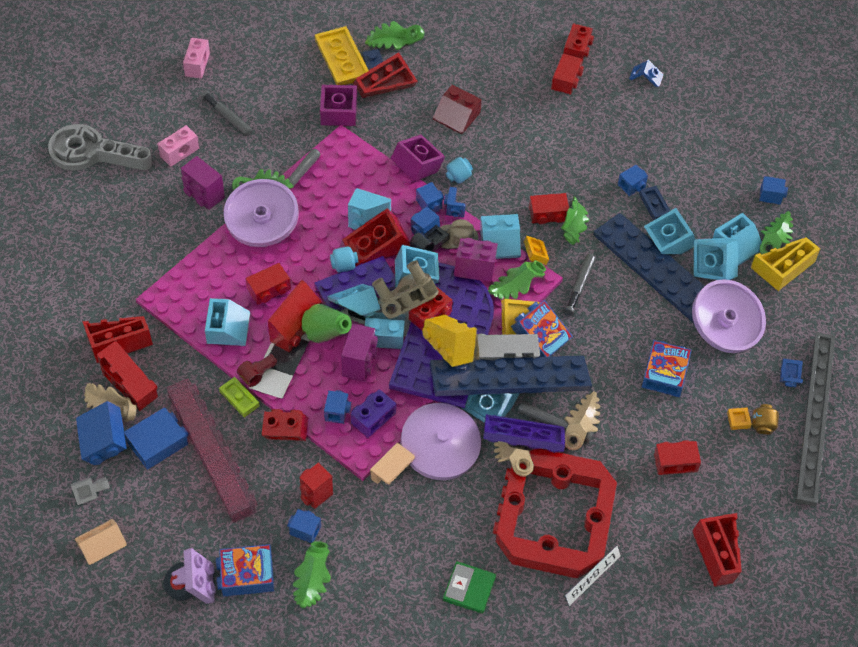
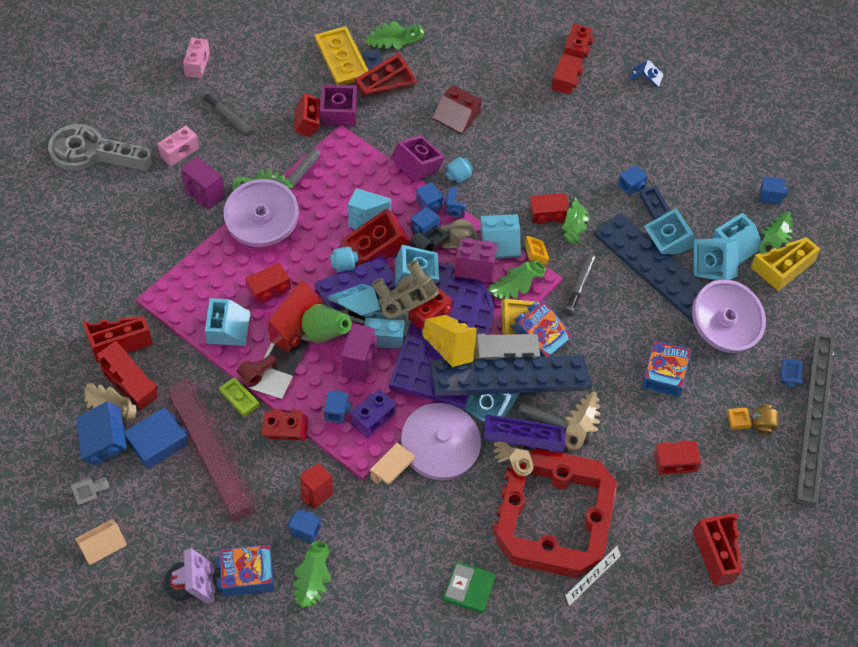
none -> red brick [294,93,320,137]

